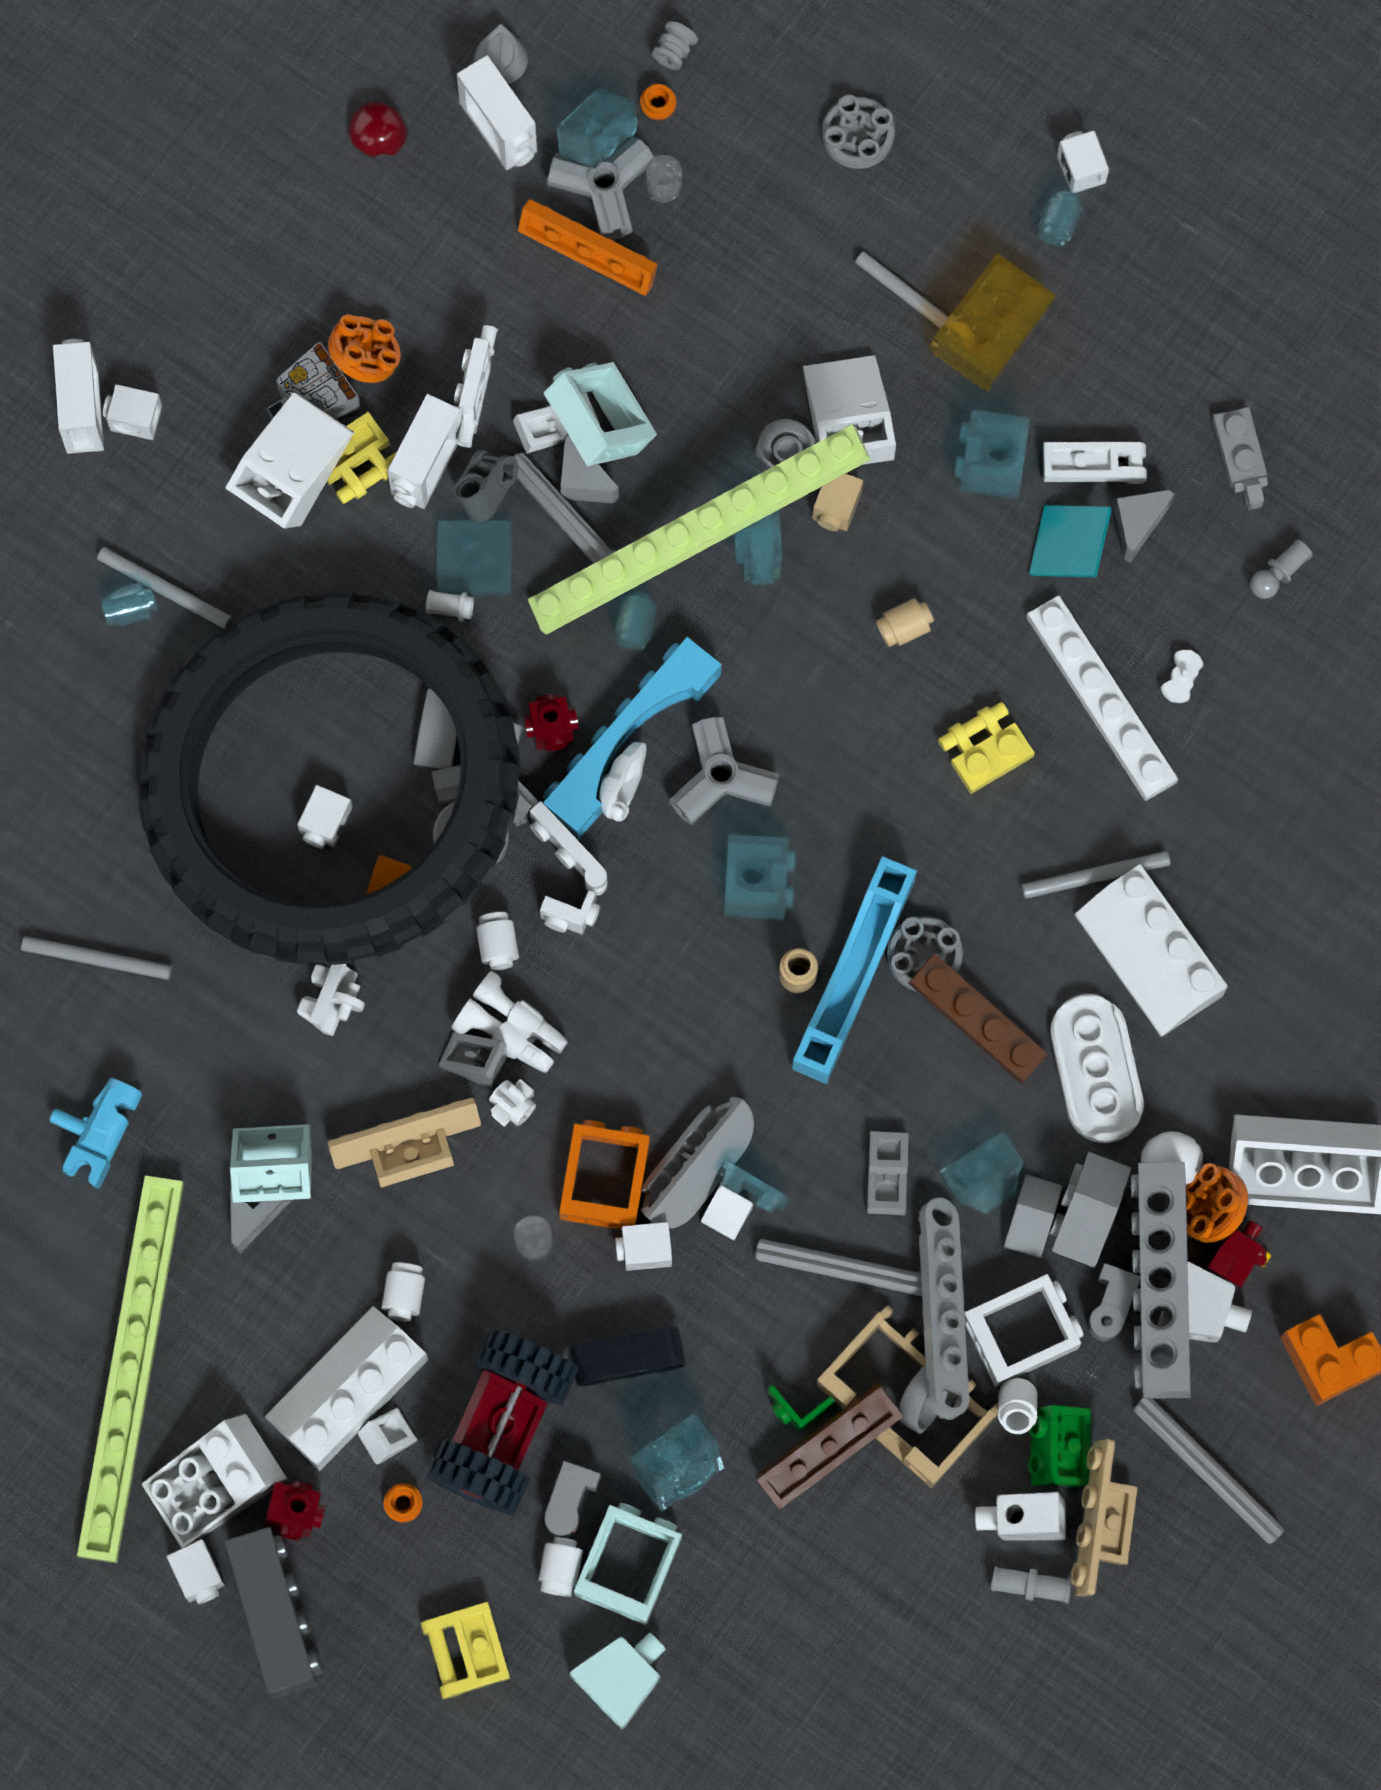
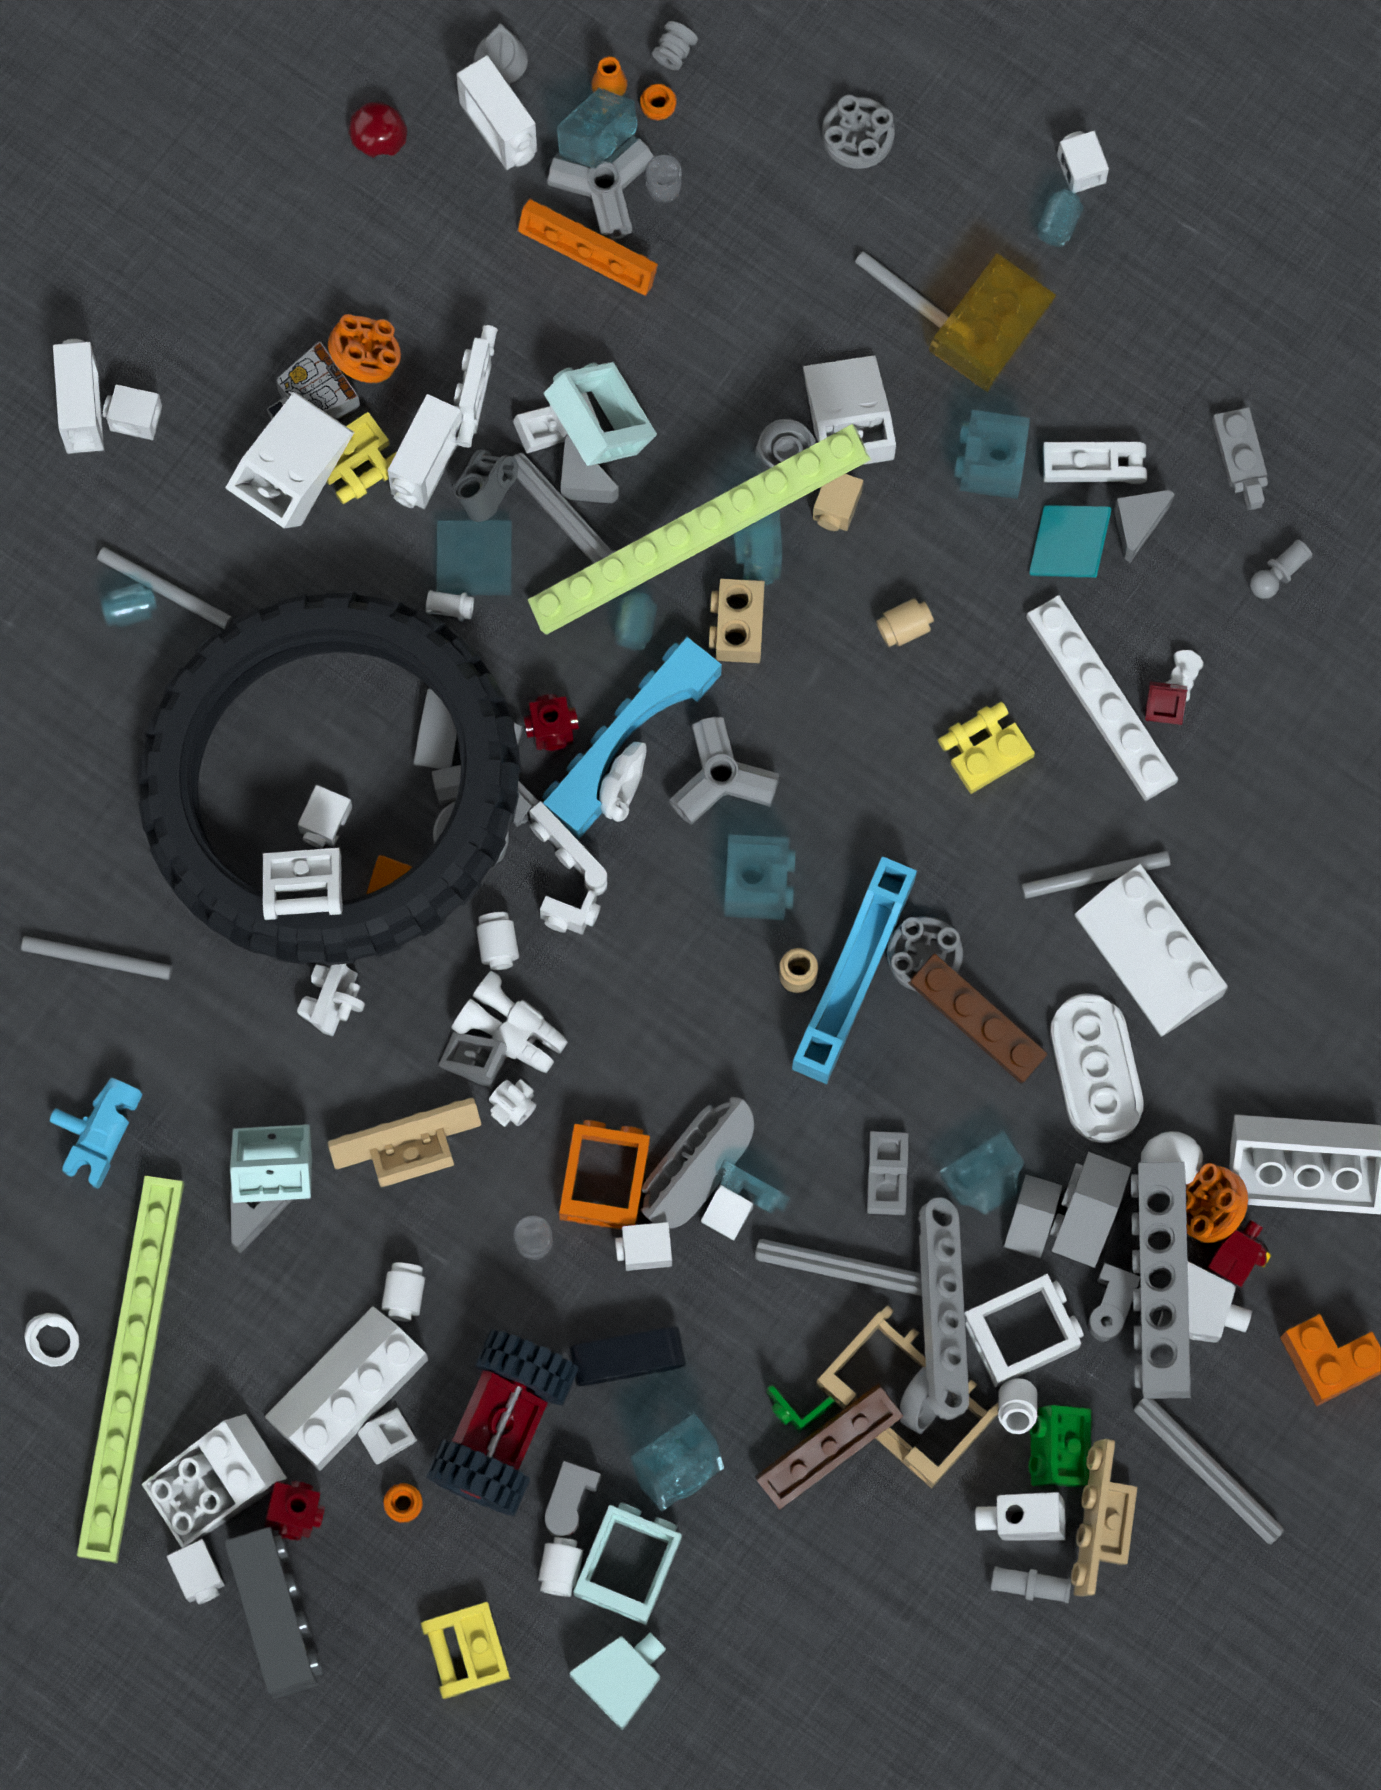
none -> white piece [24,1313,79,1367]
none -> white plate [263,848,342,920]
none -> orange cone [591,57,627,101]
none -> tan brick [709,579,764,663]
none -> dark red tile [1145,681,1187,725]

